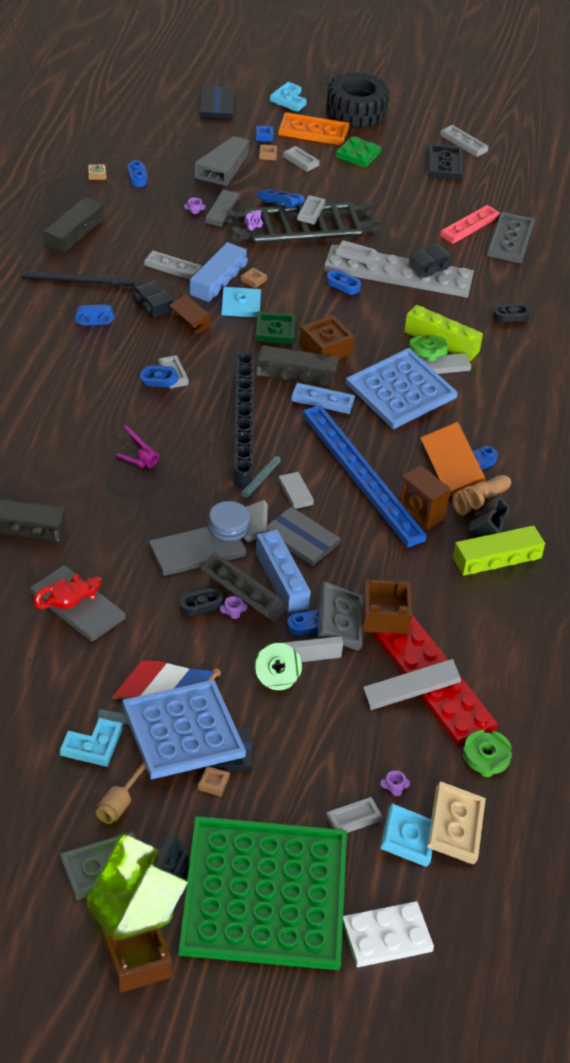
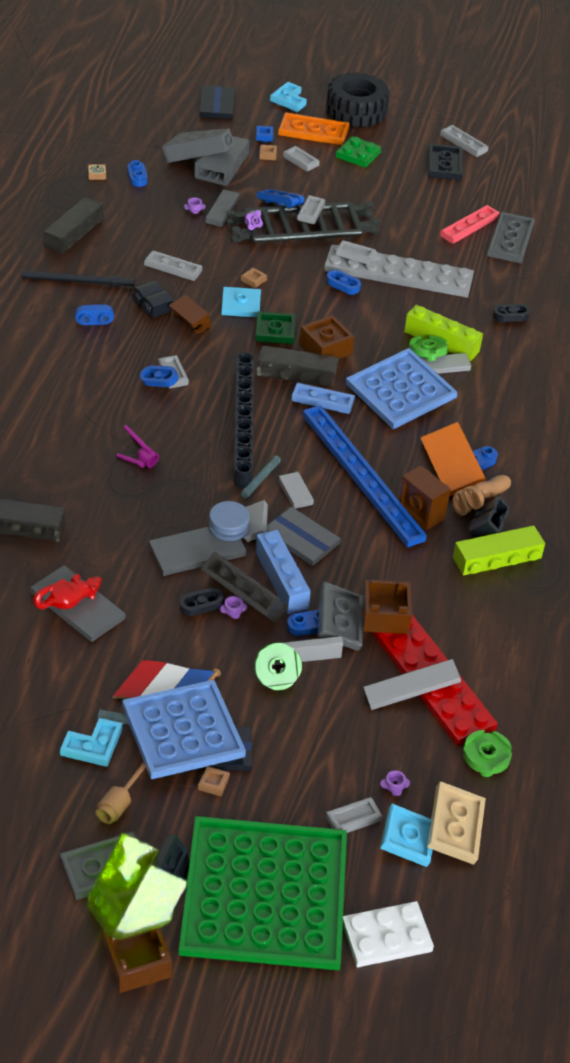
medium blue brick [190,242,248,302] -> none
black brick [408,243,452,277] -> none
none -> dark grey slope [162,128,234,163]

